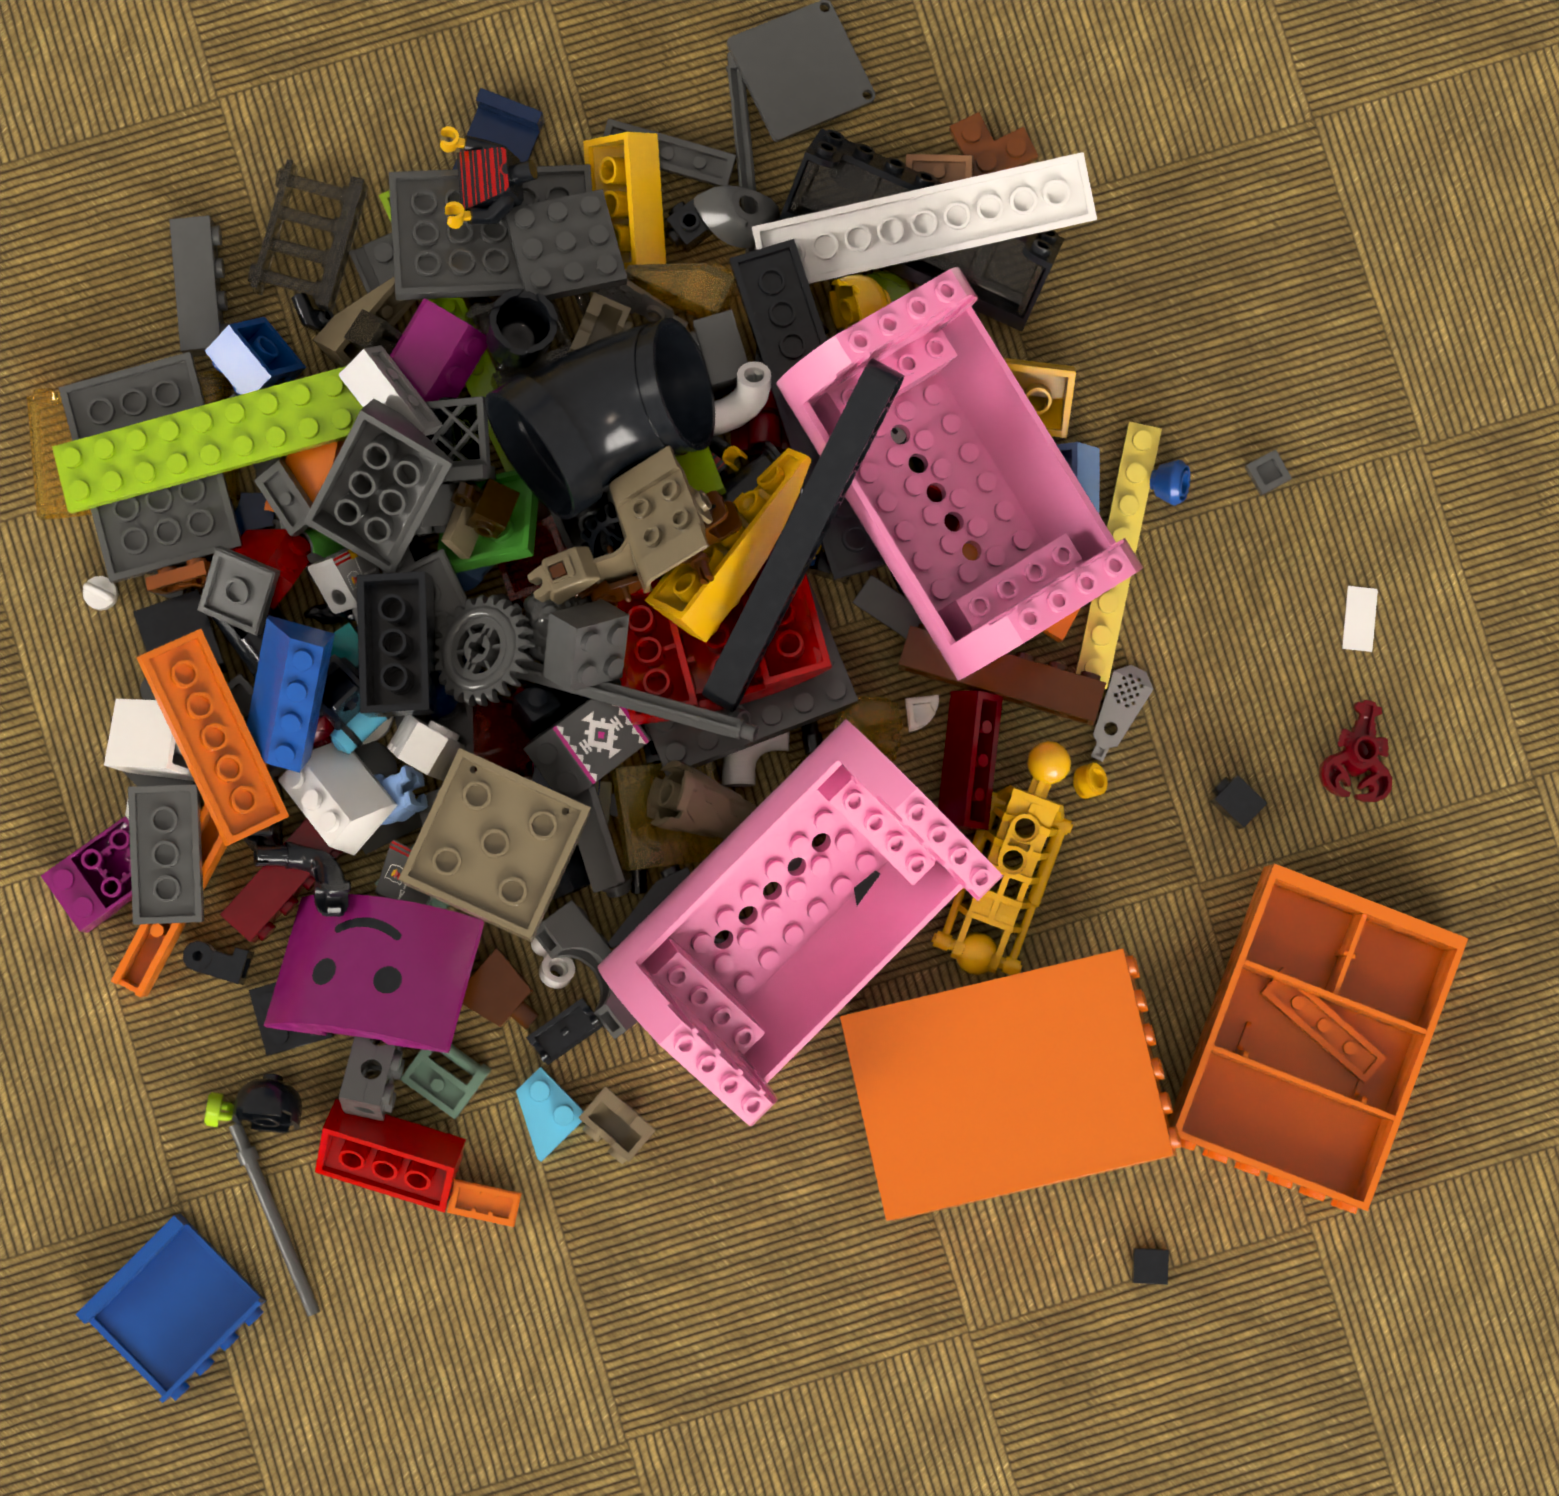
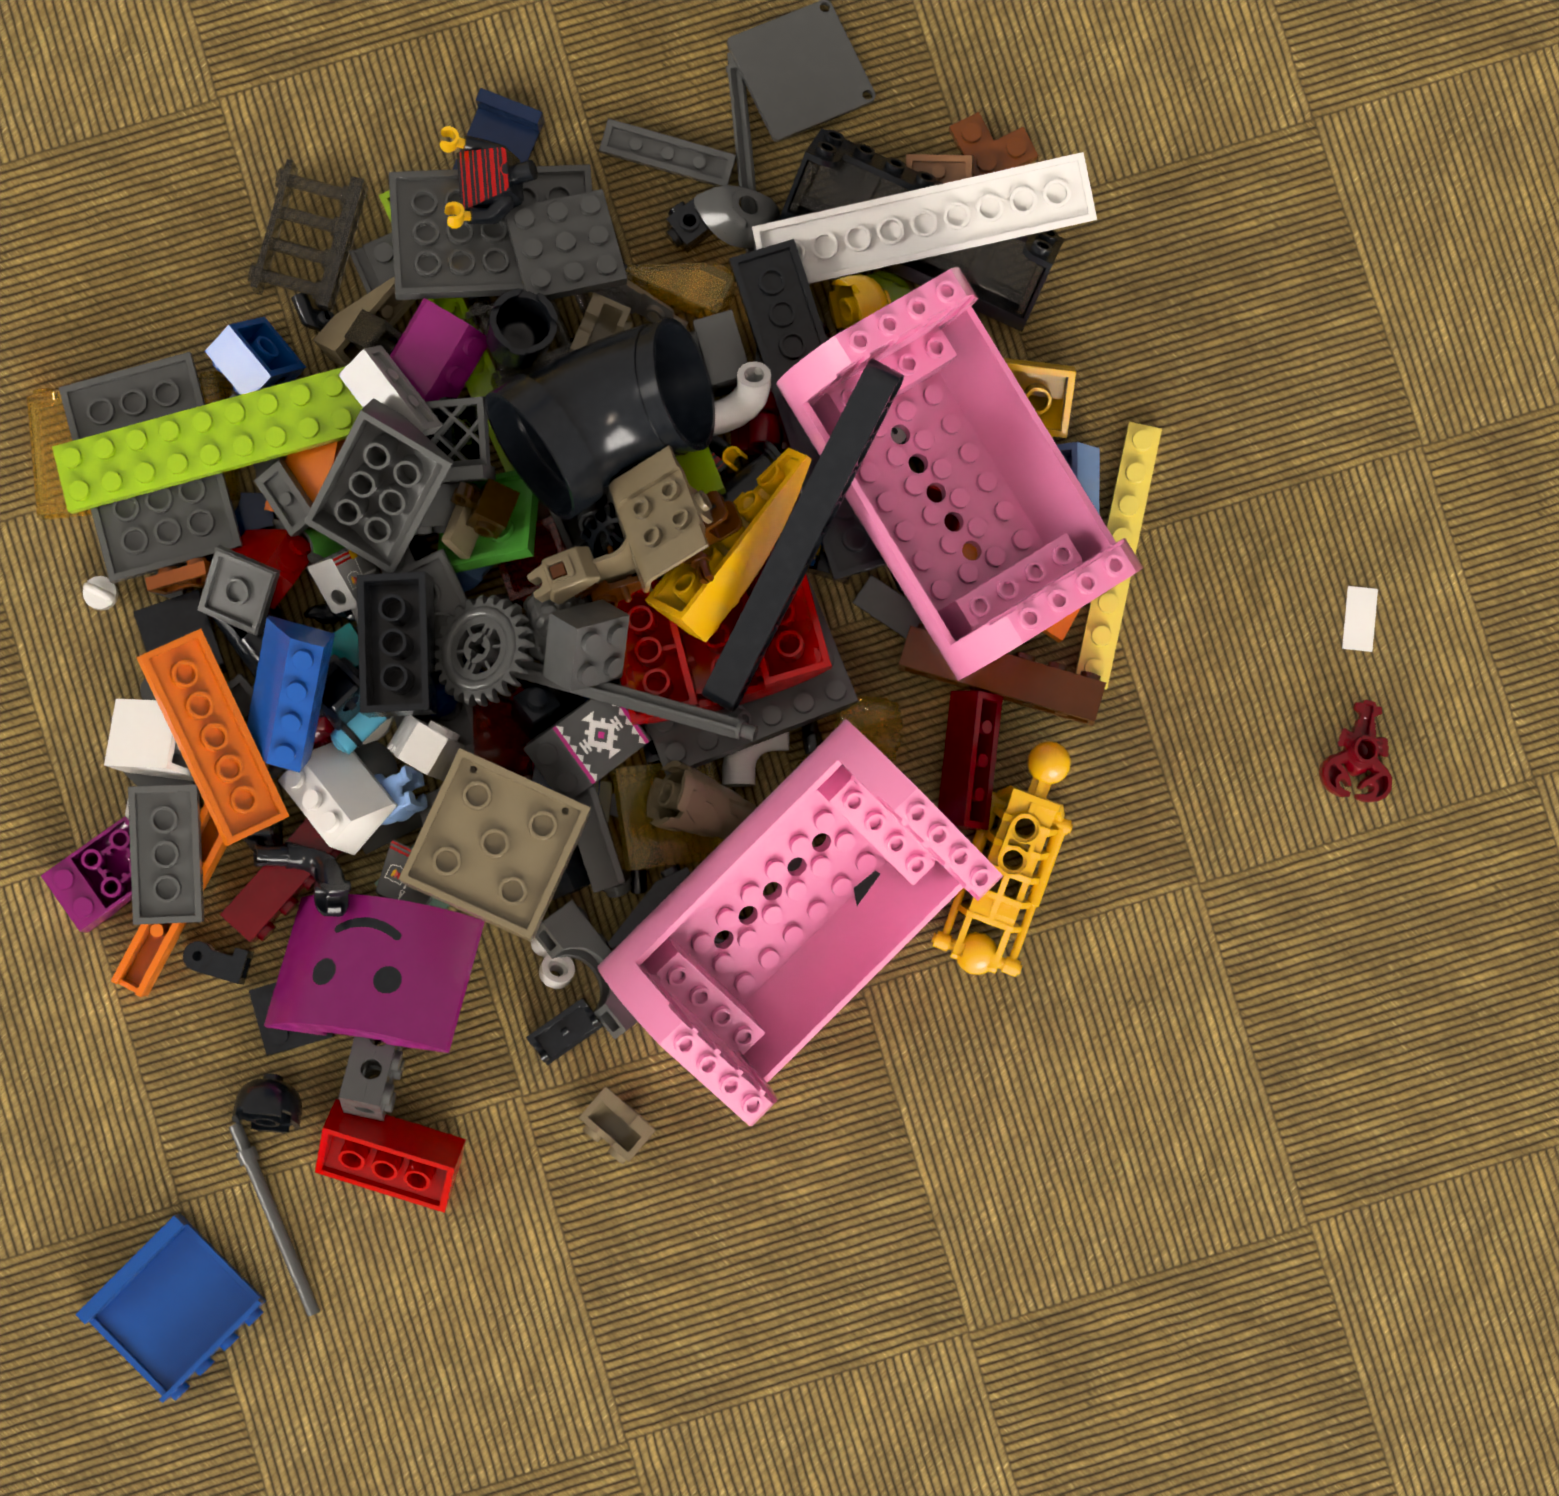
dark grey brick [169,215,229,357] -> none
lime tile [204,1092,234,1128] -> none
sand green plate [400,1044,492,1119] -> none
orange plate [447,1178,522,1227] -> none
reddish brown torso [462,948,539,1030] -> none
medium azure wing [516,1067,584,1162] -> none
yellow slope [583,132,667,273] -> none
orange container [840,949,1182,1221] -> none
white tile [905,695,939,733] -> none
yellow tile [1073,762,1108,799] -> none
light grey piece [1091,665,1153,762] -> none
black tile [1132,1248,1169,1285] -> none
blue cone [1150,460,1190,506] -> none
orange container [1169,863,1468,1214] -> none
black brick [1210,775,1267,830] -> none
dark grey plate [1245,449,1292,496] -> none
orange plate [1260,967,1387,1083] -> none

